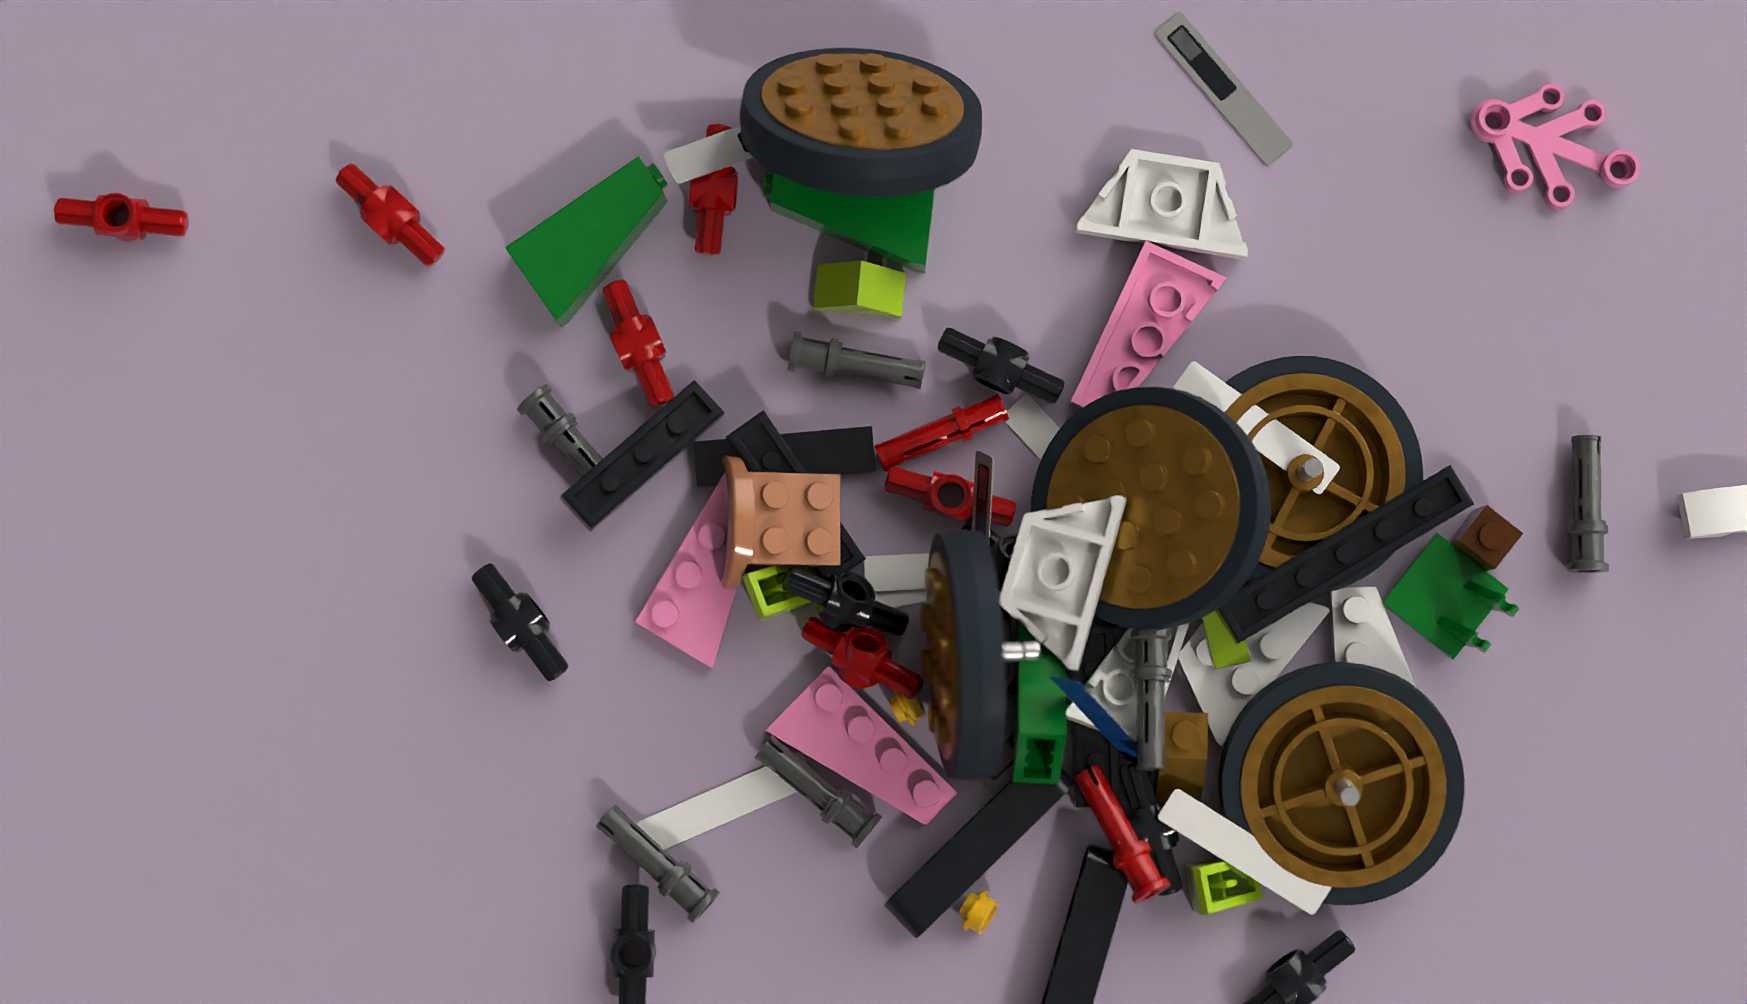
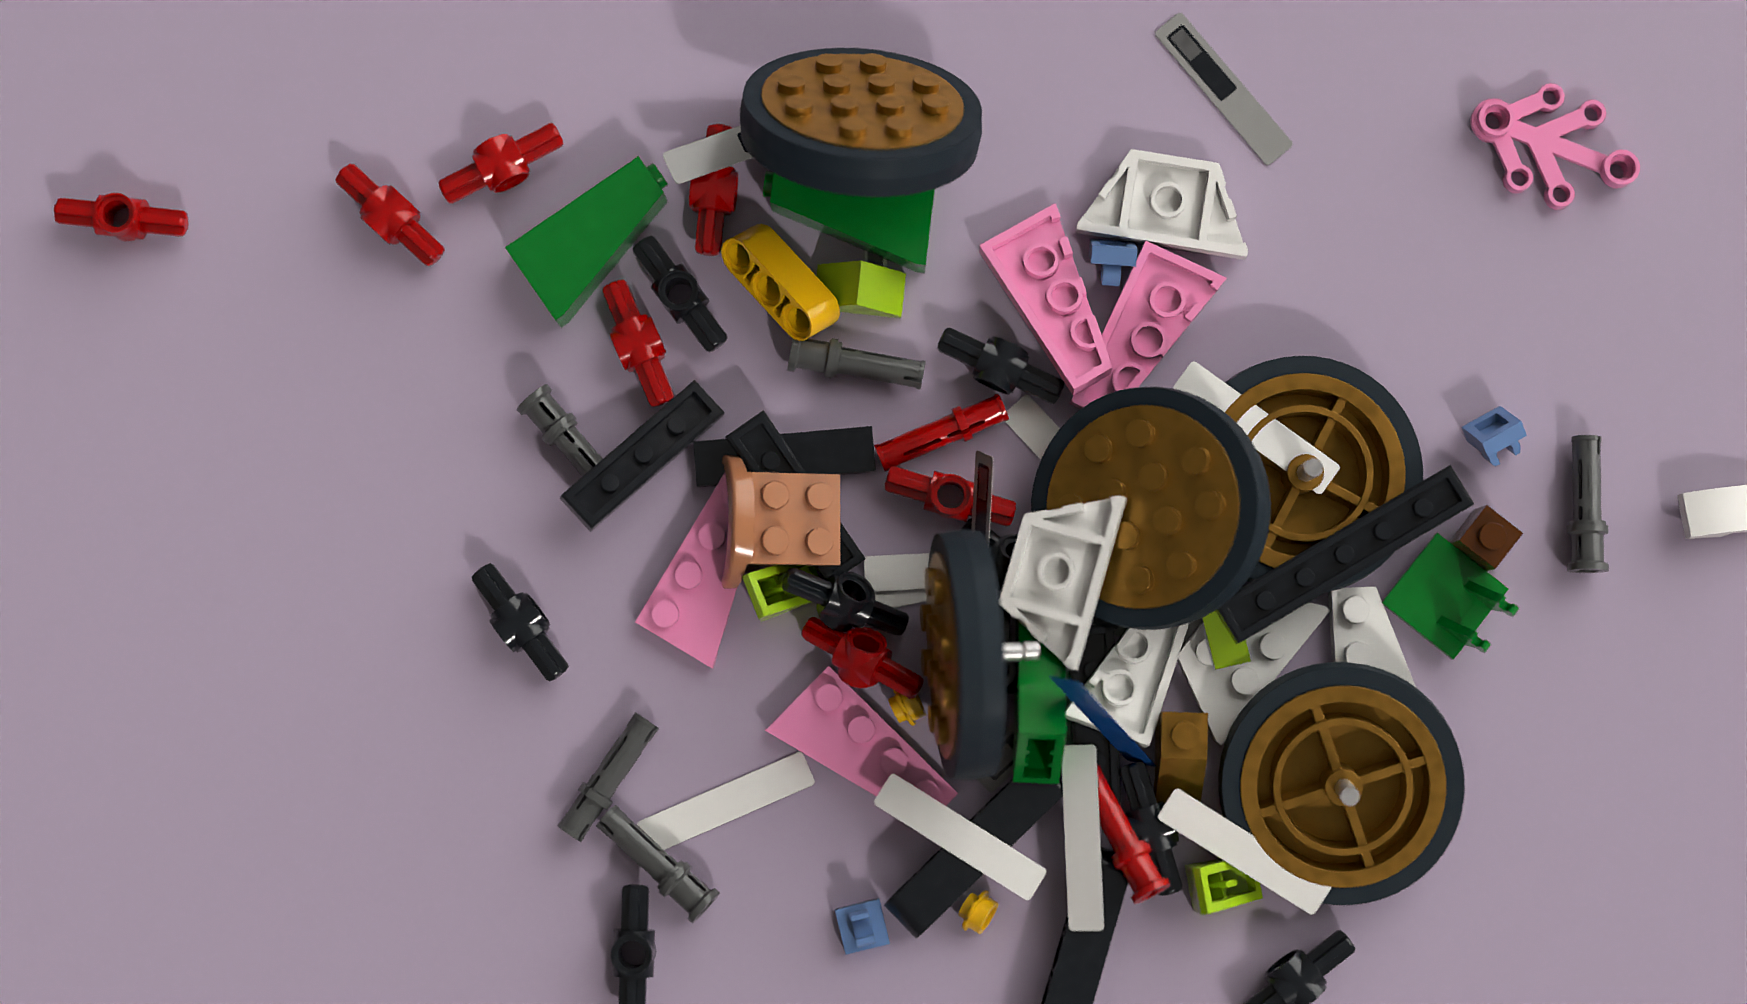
dark grey pin [755,735,882,848] -> none
dark grey pin [1130,629,1172,771] -> none
none -> red axle [438,123,564,203]
none -> dark grey pin [557,712,659,842]
none -> black axle [633,235,728,353]
none -> yellow beam [721,223,840,341]
none -> medium blue tile [835,898,890,955]
none -> white sticker [874,774,1046,900]
none -> bright pink wing [979,203,1113,395]
none -> white sticker [1062,745,1104,931]
none -> medium blue tile [1088,238,1137,286]
none -> medium blue tile [1462,406,1527,467]

